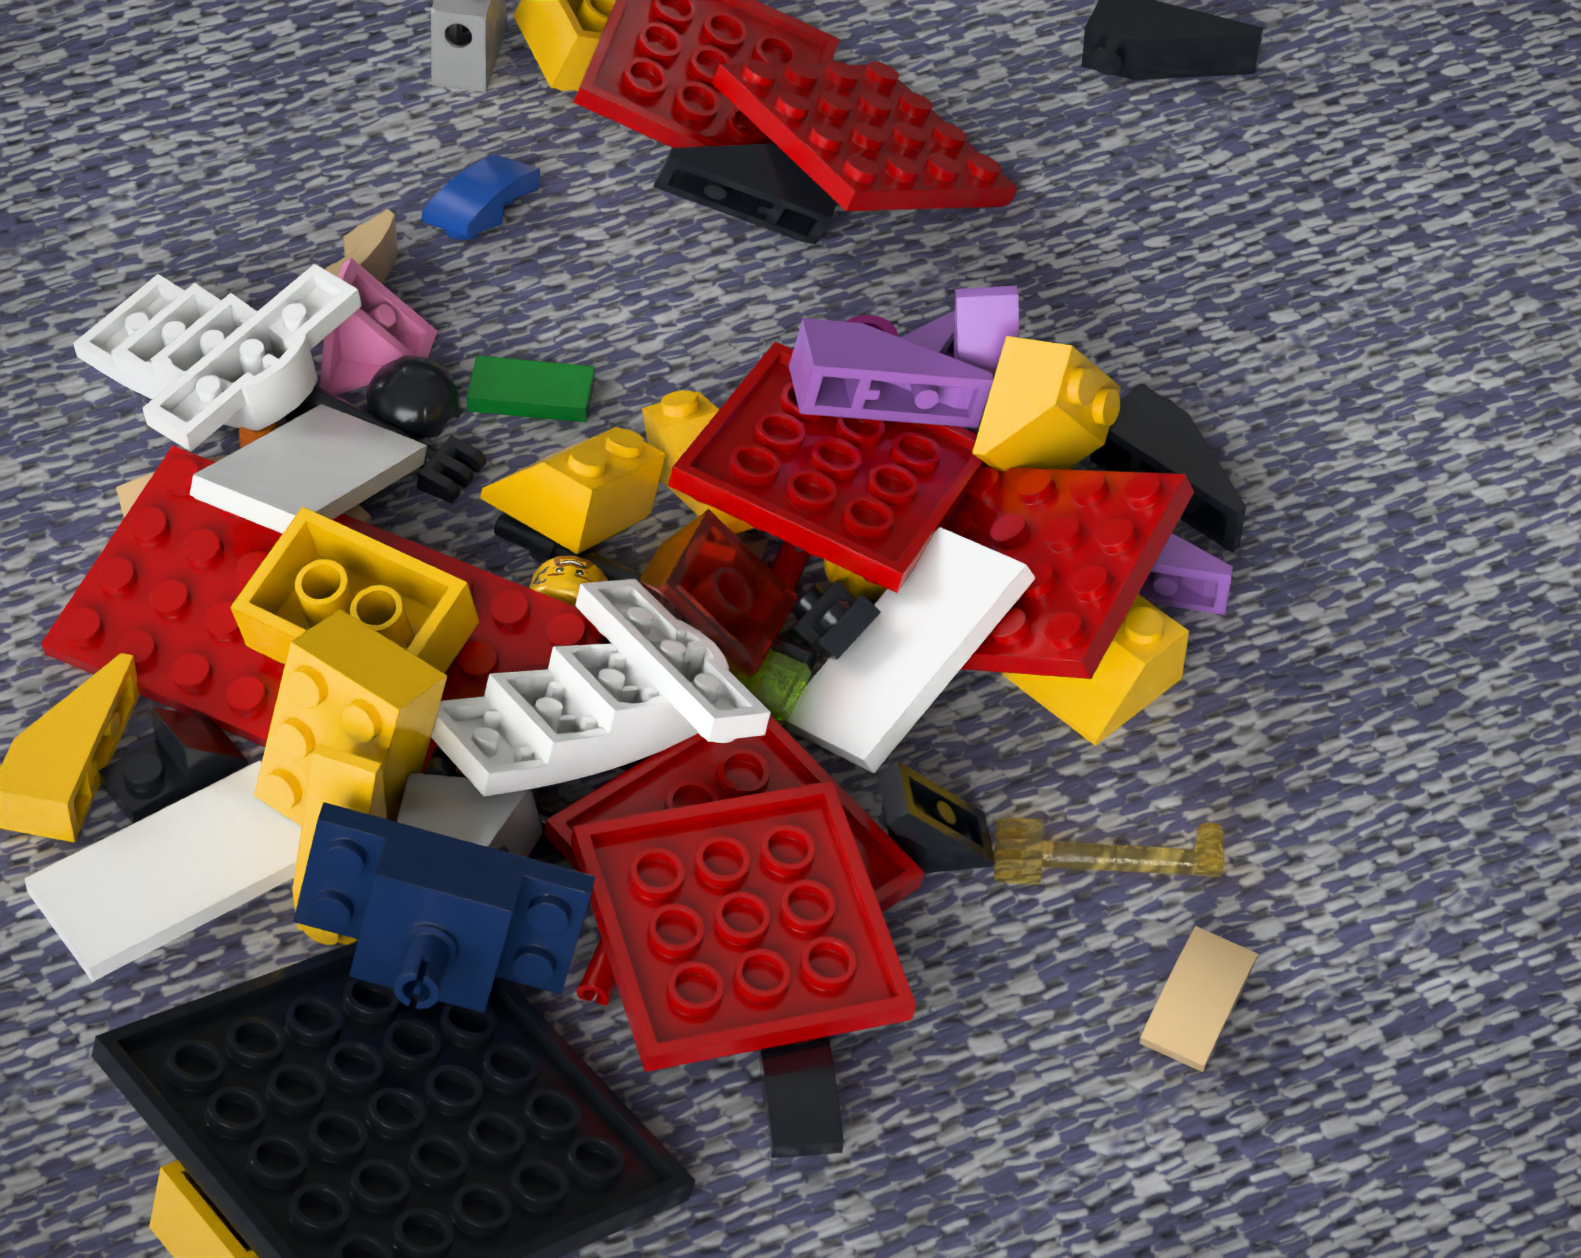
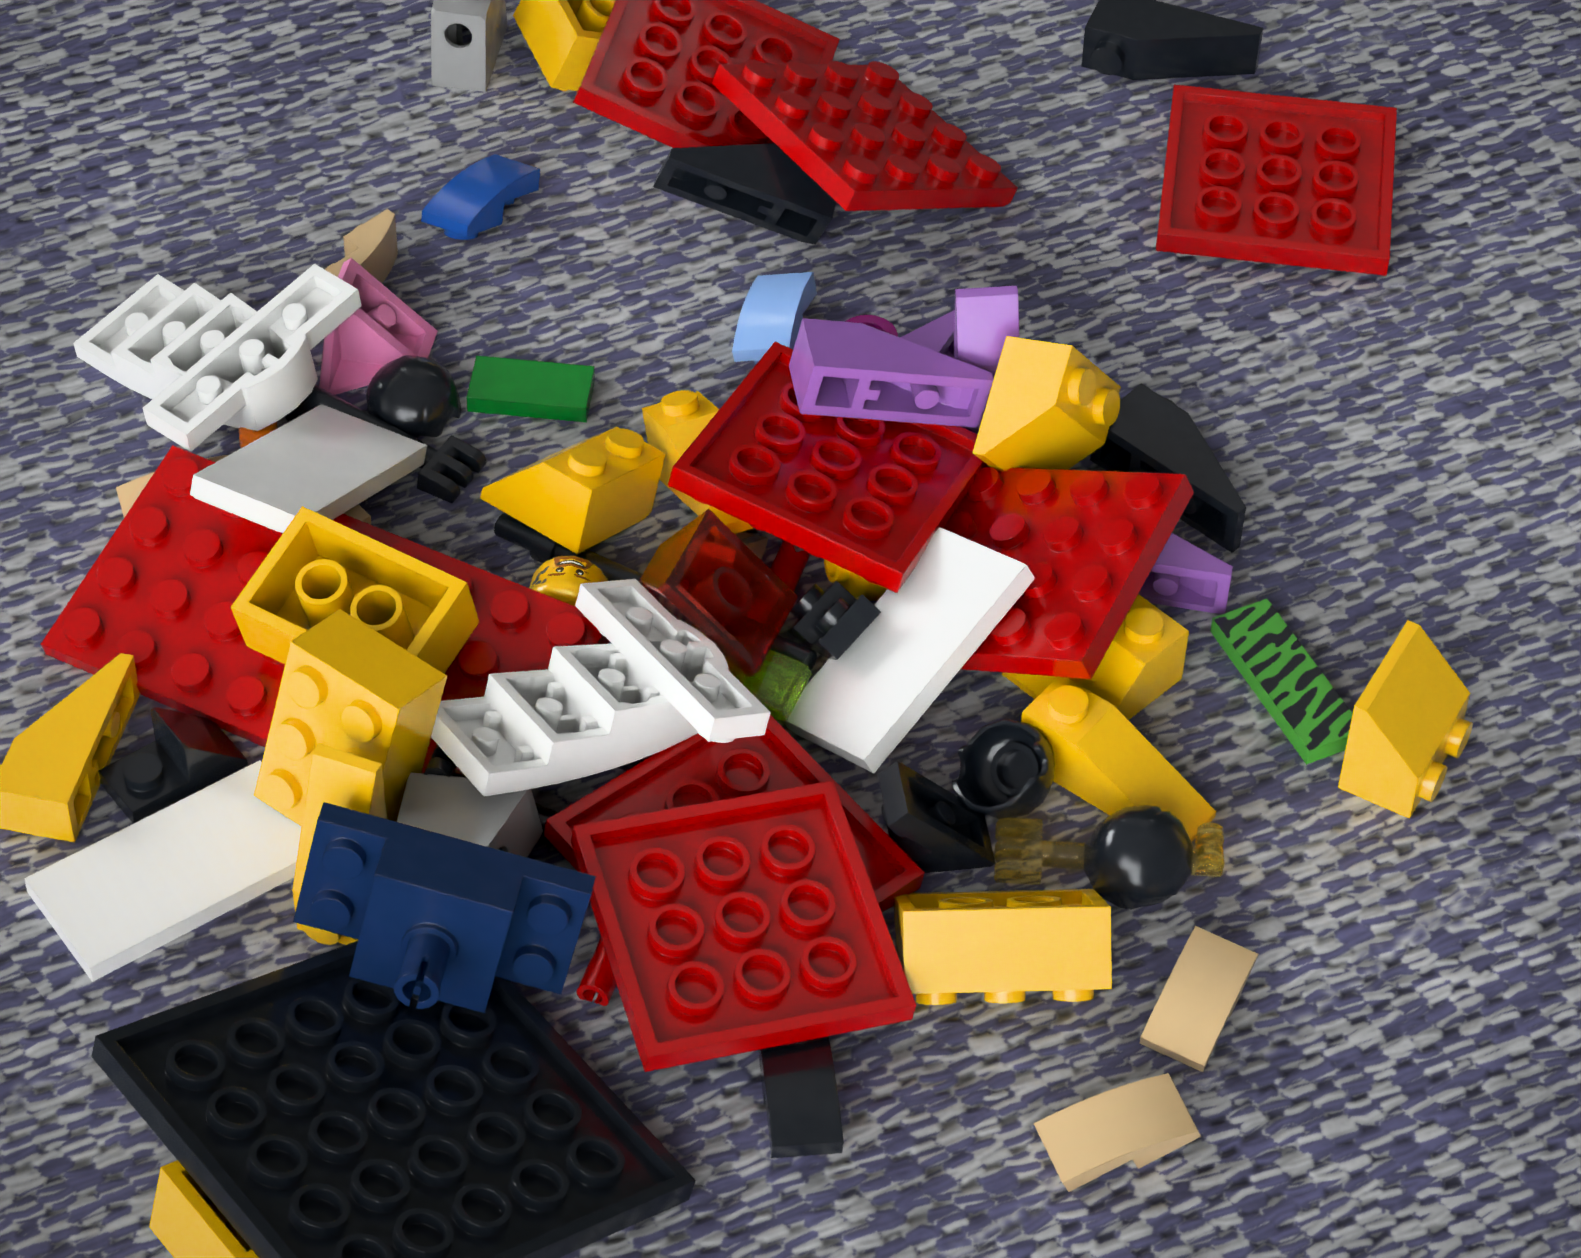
none -> light blue slope [732,272,817,365]
none -> yellow slope [893,889,1112,1005]
none -> black hair [952,718,1055,820]
none -> yellow slope [1021,677,1216,842]
none -> tan slope [1033,1073,1201,1192]
none -> black hair [1084,805,1193,910]
none -> red plate [1155,84,1397,276]
none -> bright green tile [1210,599,1353,765]
none -> yellow slope [1338,620,1473,819]

